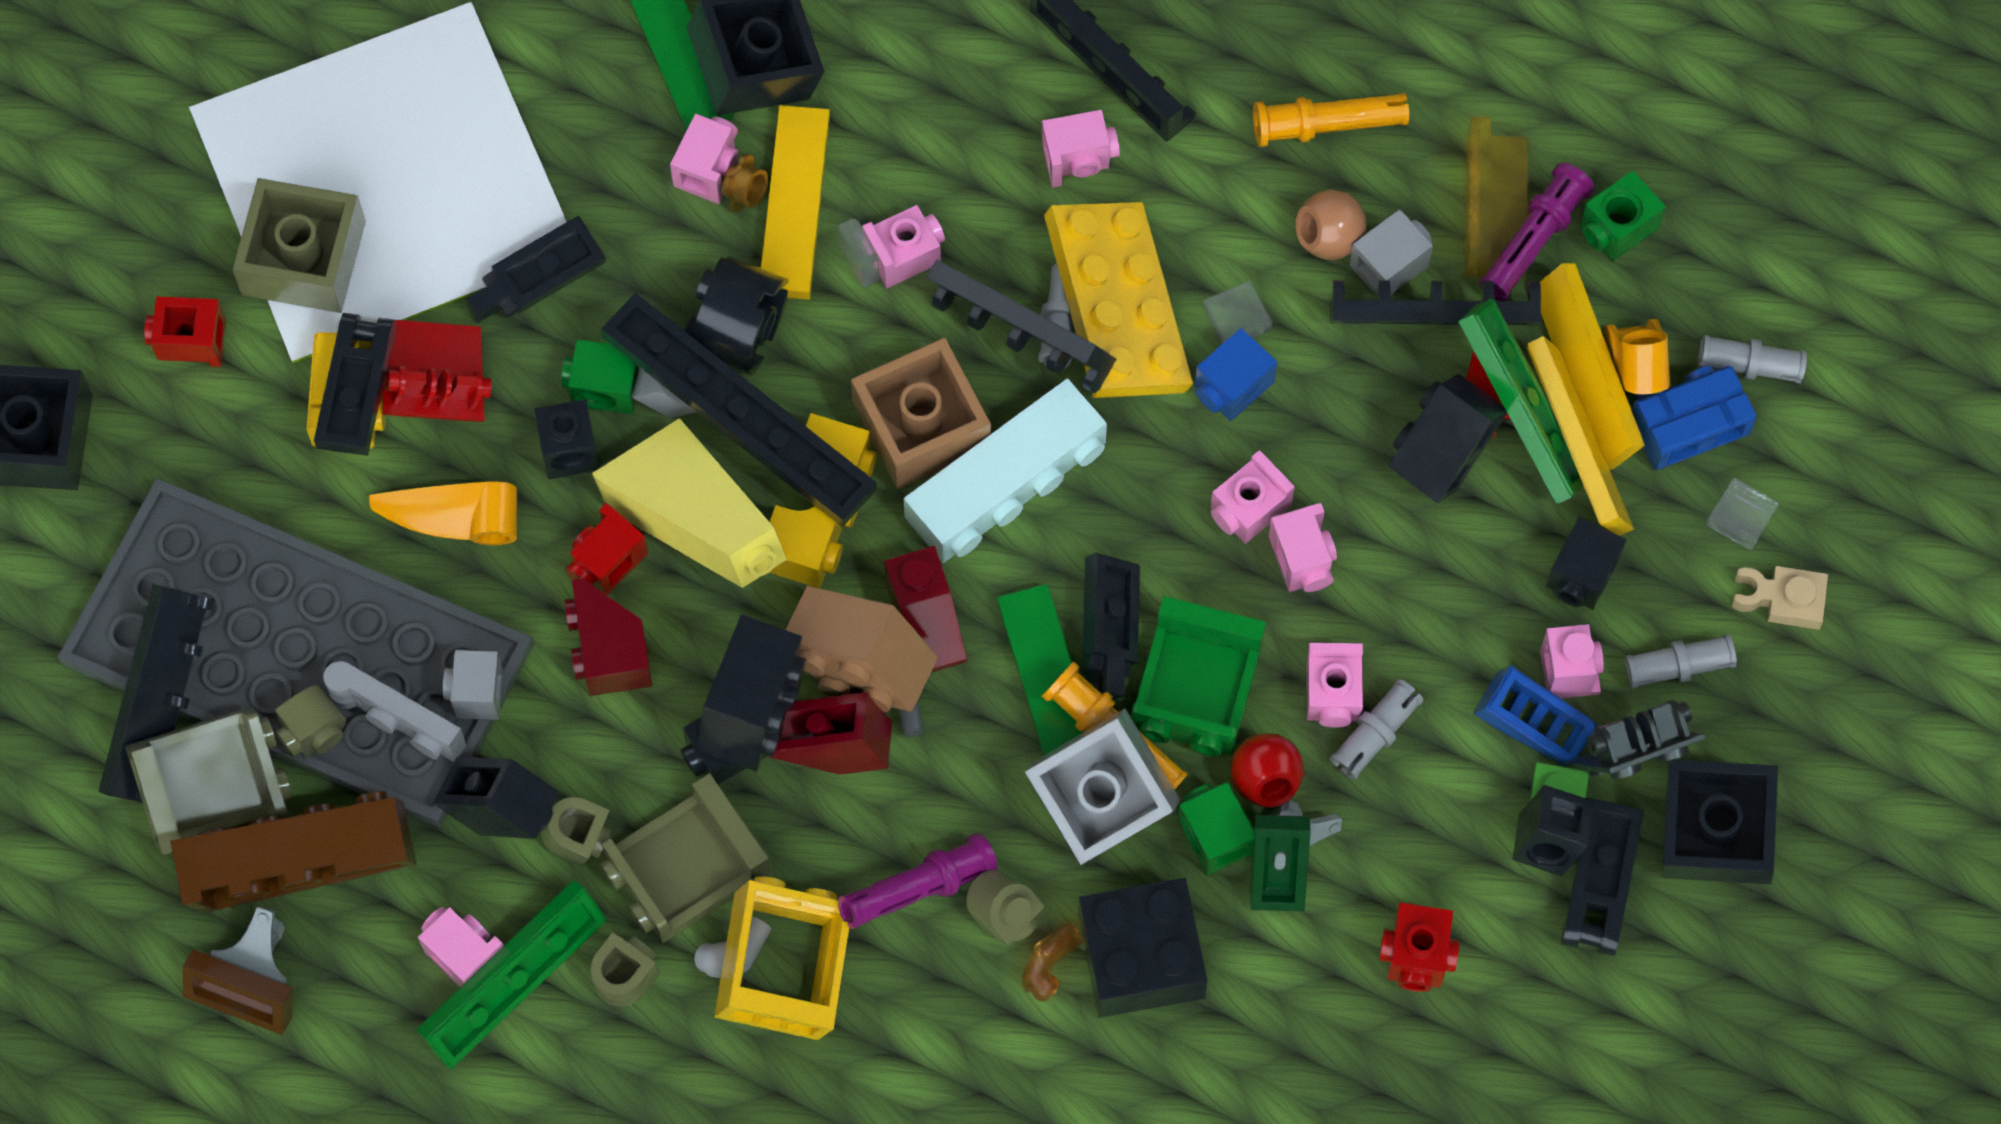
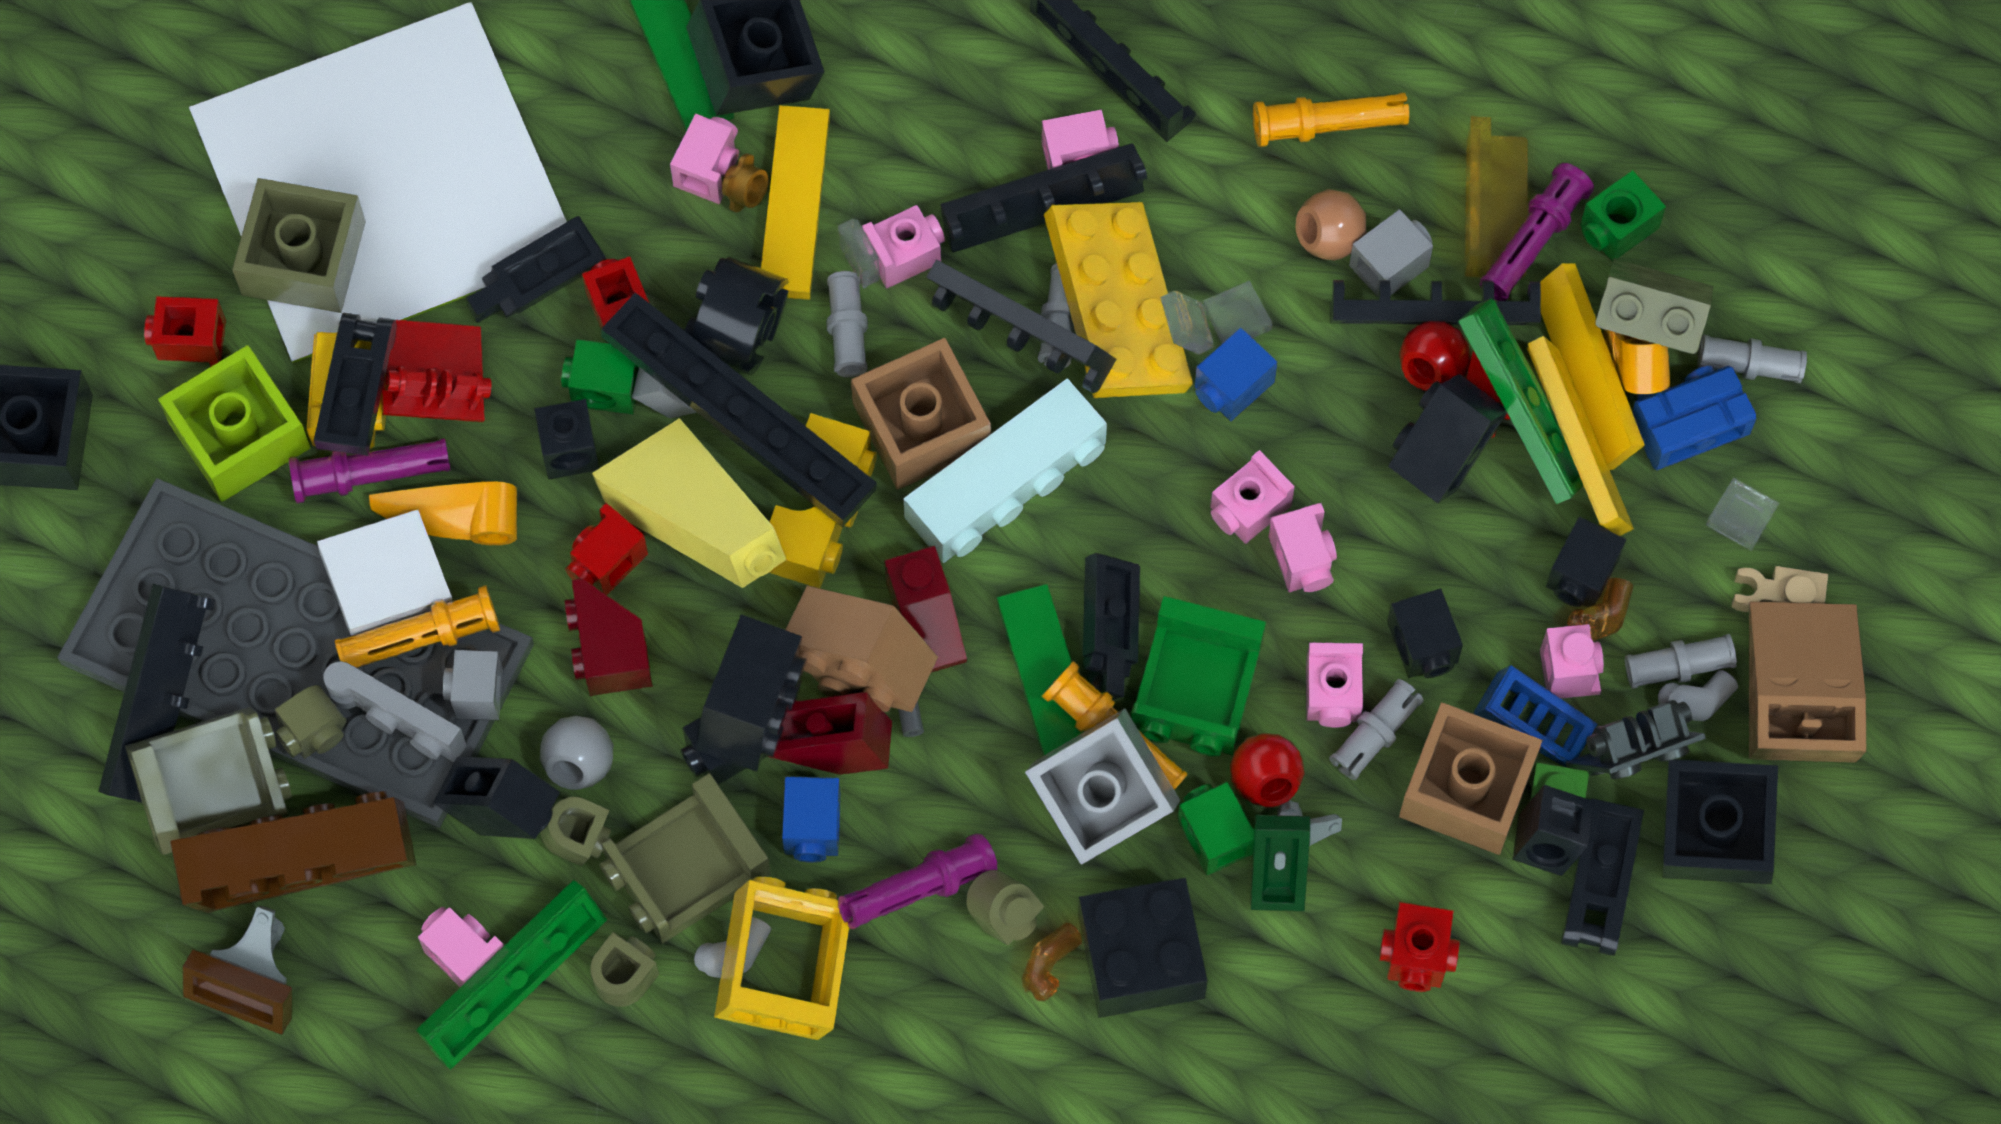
none -> lime brick [158,345,311,502]
none -> magenta pin [288,438,451,504]
none -> white tile [317,510,452,636]
none -> light orange pin [335,585,500,668]
none -> light grey piece [540,715,614,790]
none -> red brick [582,256,649,343]
none -> blue brick [782,777,841,863]
none -> light grey pin [826,271,868,377]
none -> black hinge [940,143,1147,253]
none -> clear tile [1160,290,1214,355]
none -> black brick [1387,588,1463,678]
none -> red piece [1398,321,1471,391]
none -> medium nougat brick [1399,702,1543,855]
none -> clear orange arm [1567,578,1634,641]
none -> olive panel [1596,258,1713,354]
none -> light grey arm [1658,670,1738,721]
none -> medium nougat slope [1749,601,1866,763]

